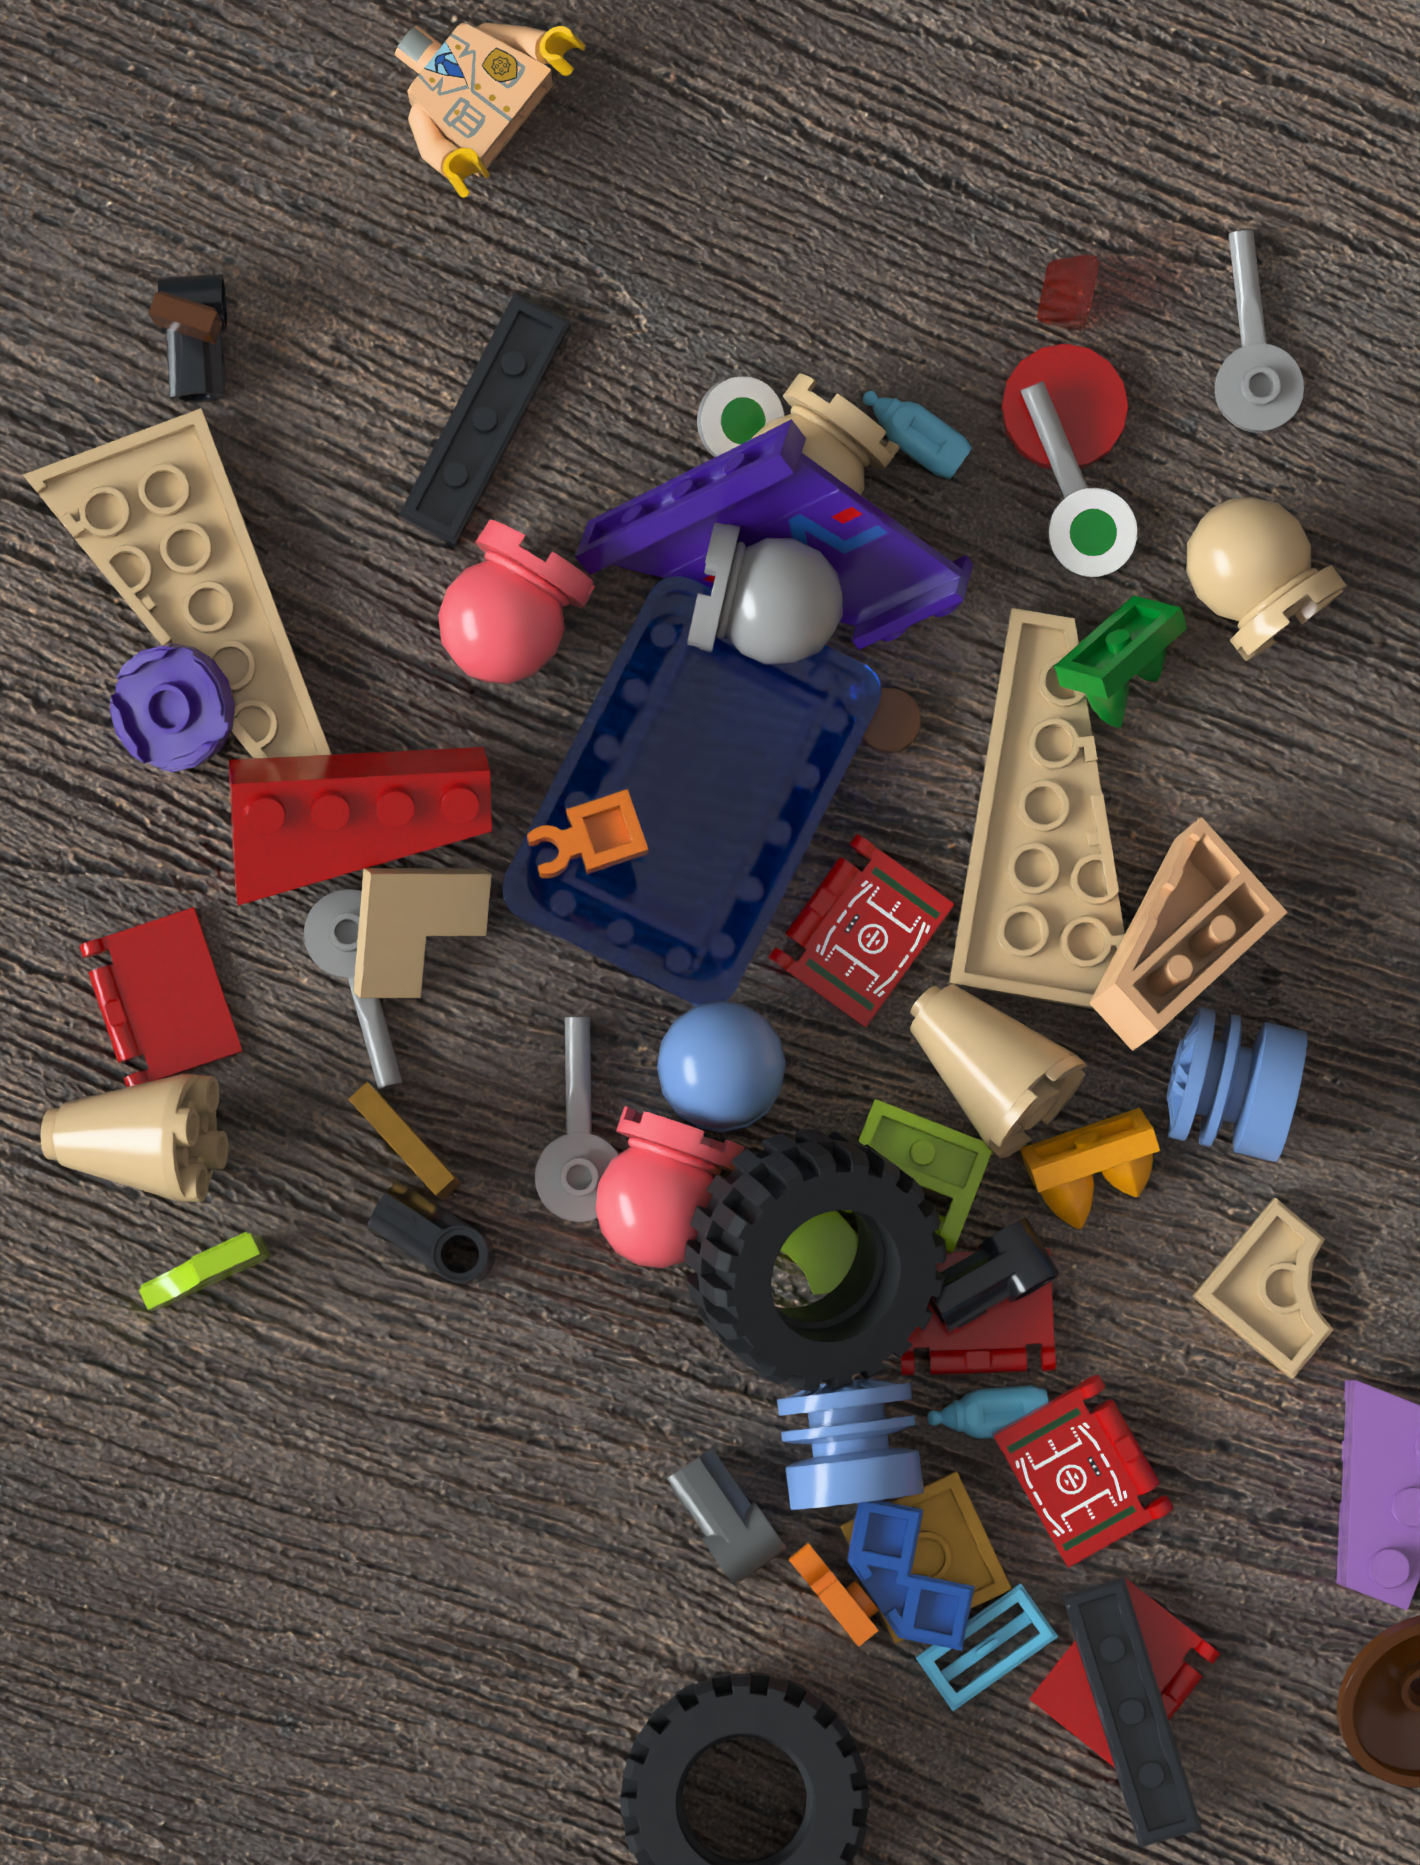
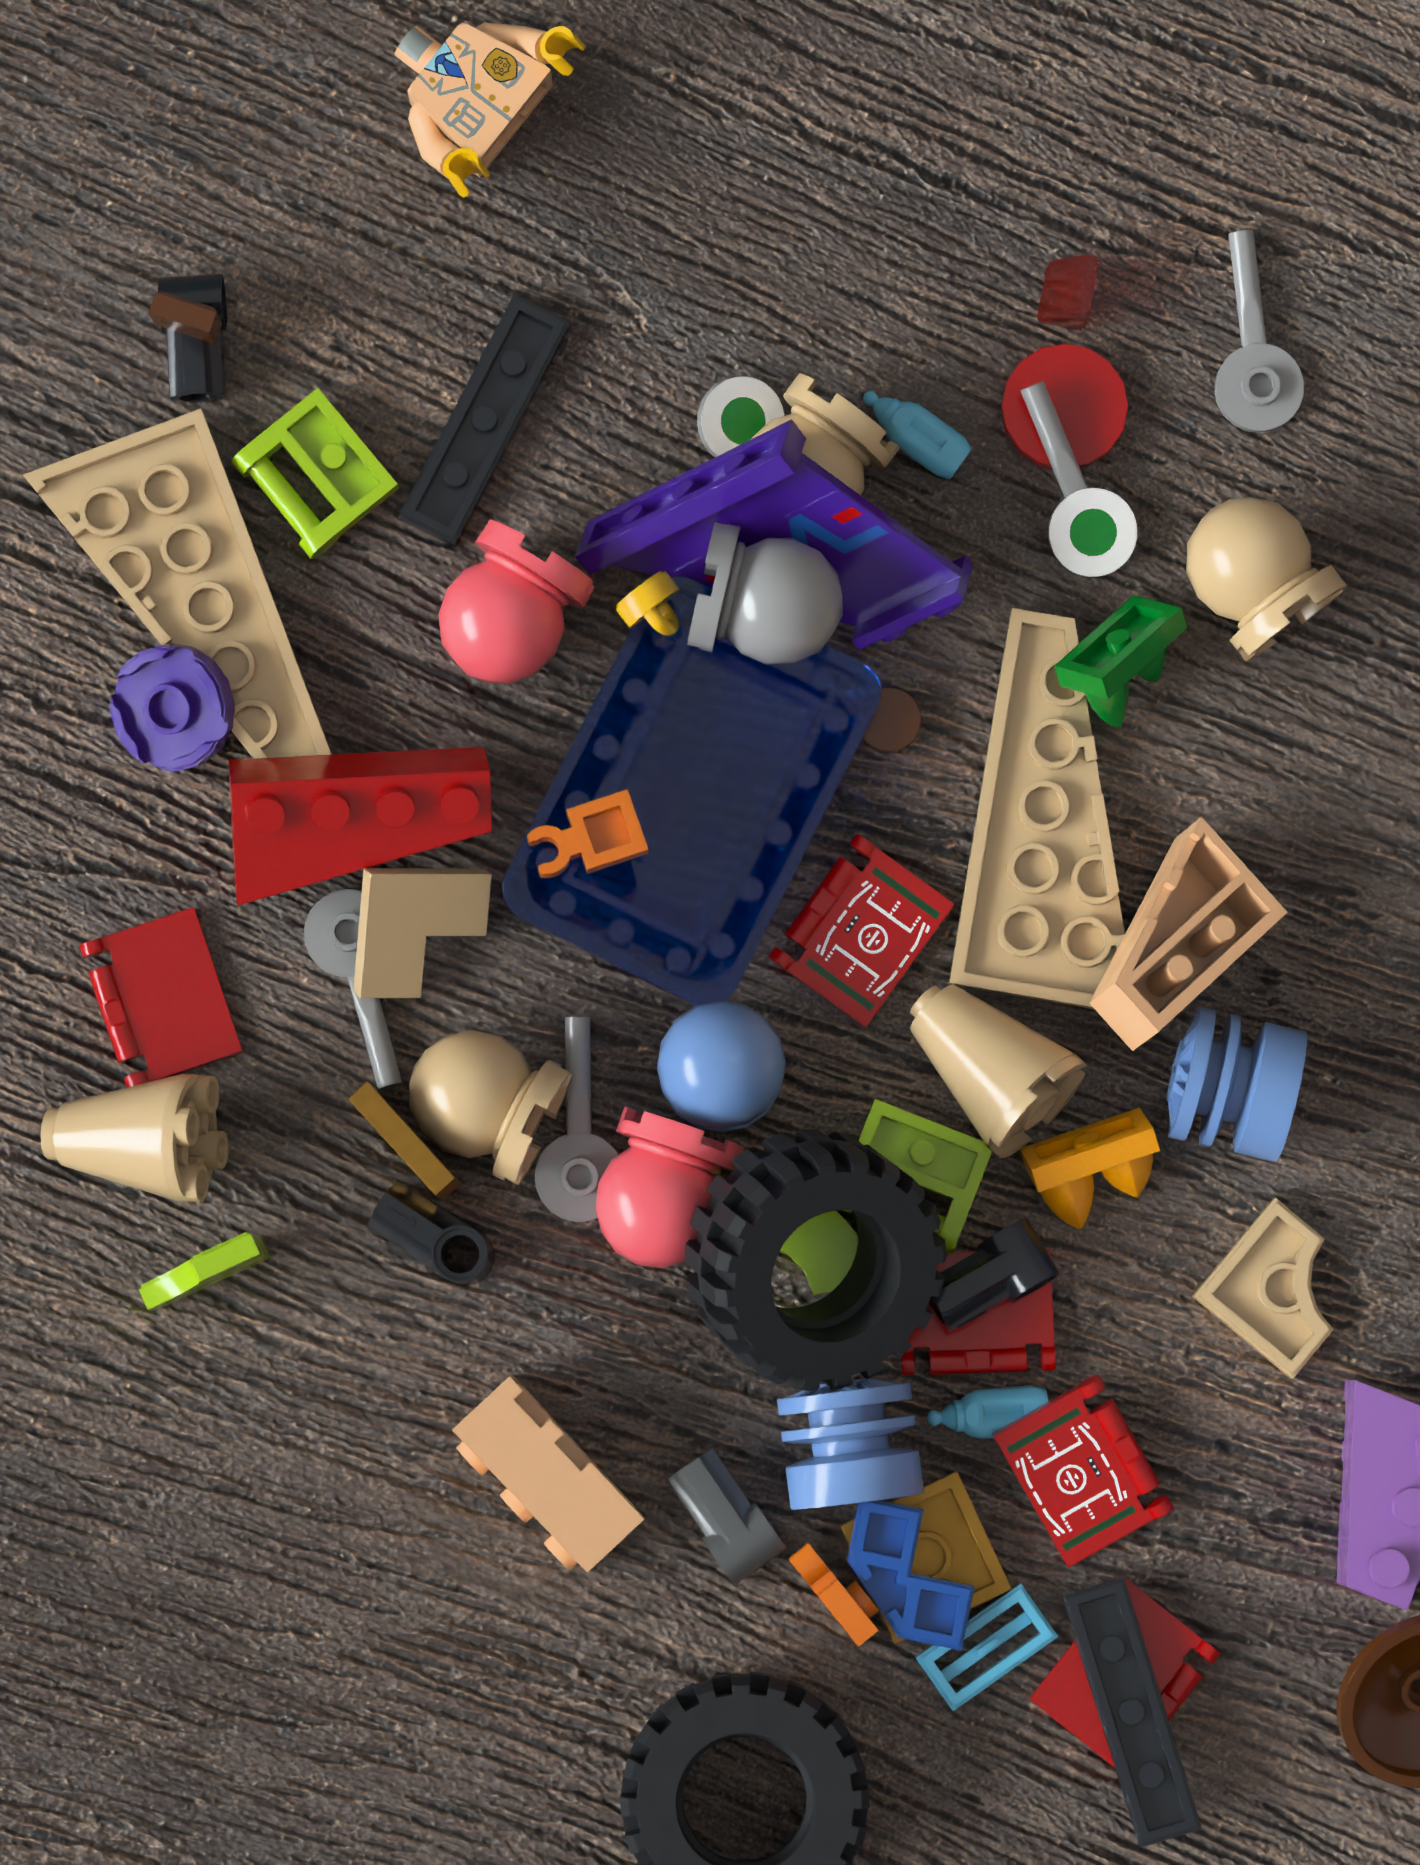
none -> lime plate [231,388,399,559]
none -> tan tile [409,1030,572,1185]
none -> light nougat wedge [452,1376,645,1573]
none -> yellow tile [616,571,680,636]

